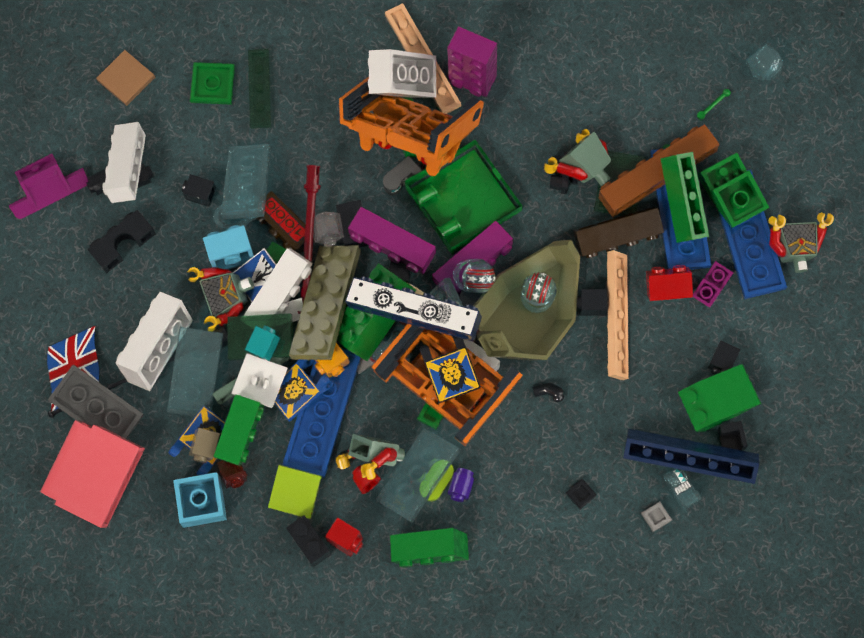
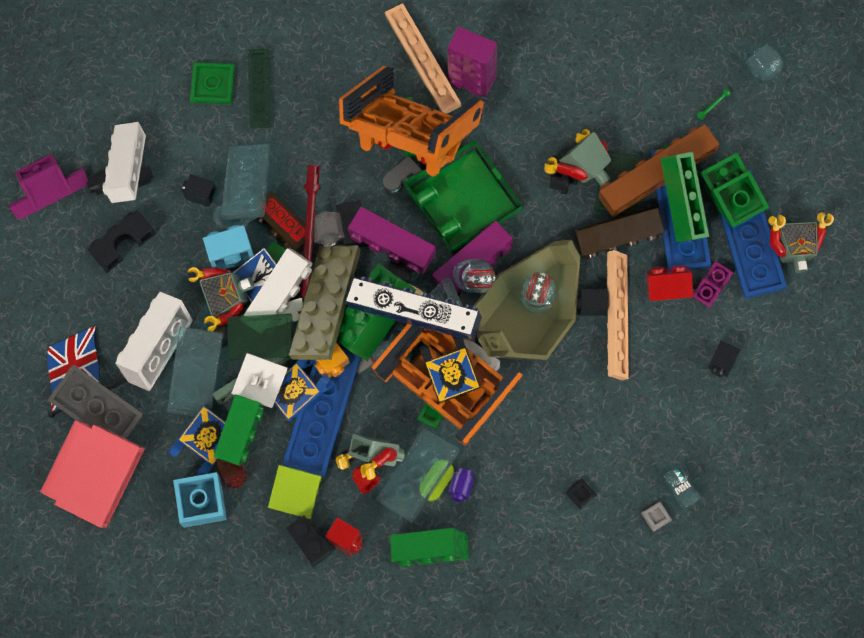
medium nougat tile [96,50,155,106] -> none
dark tan brick [189,428,220,463] -> none
teal brick [245,325,280,362] -> none
white brick [368,49,436,98] -> none
black arm [532,383,564,402] -> none
dark blue brick [623,429,759,484] -> none
green slope [678,364,761,432] -> none
black panel [717,421,747,451] -> none

